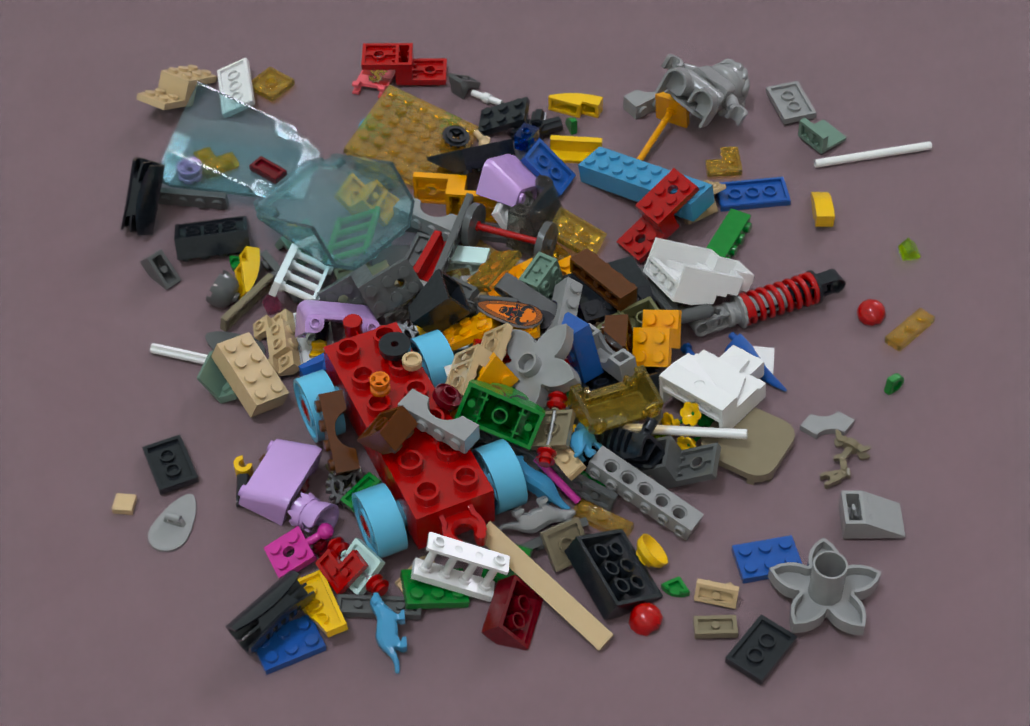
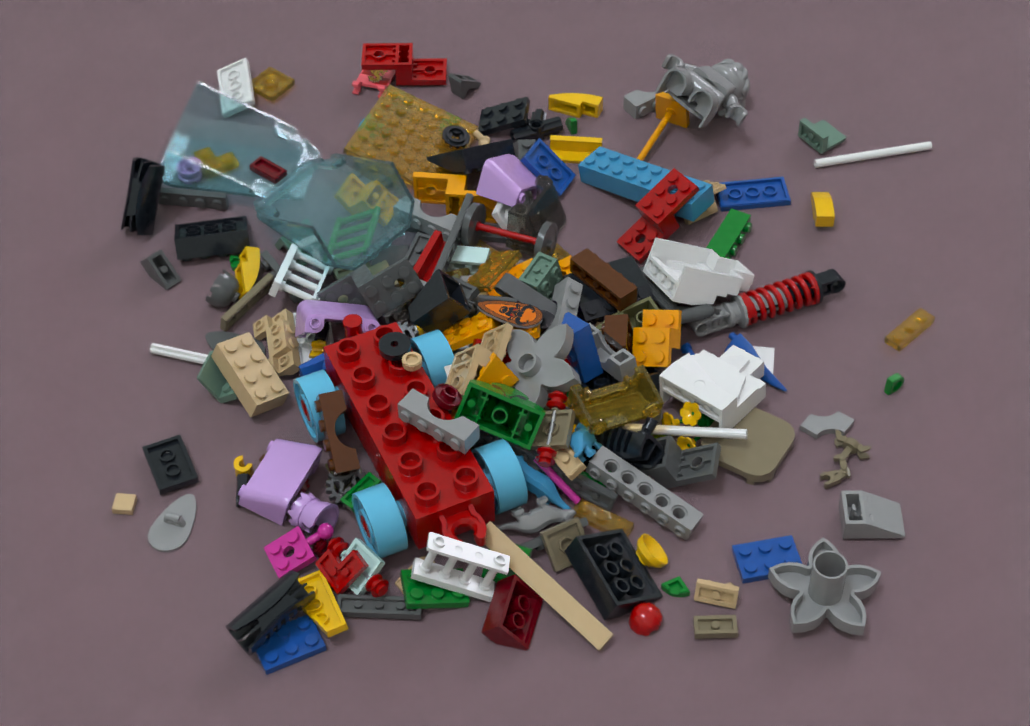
tan bracket [136,64,217,110] -> none
clear pink slope [262,293,283,315] -> none
reddish brown slope [357,405,419,455] -> none
orange wheel [369,371,391,397] -> none
dark azure animal [370,592,407,674] -> none
white bar [471,90,503,105] -> none
clear blue brick [514,123,539,152] -> none
clear yellow plate [552,207,607,254] -> none
clear yellow plate [705,147,742,177] -> none
black plate [725,614,798,685] -> none
light grey plate [766,81,816,124] -> none
red hair [857,299,886,326] -> none
clear neon green slope [898,237,921,260] -> none

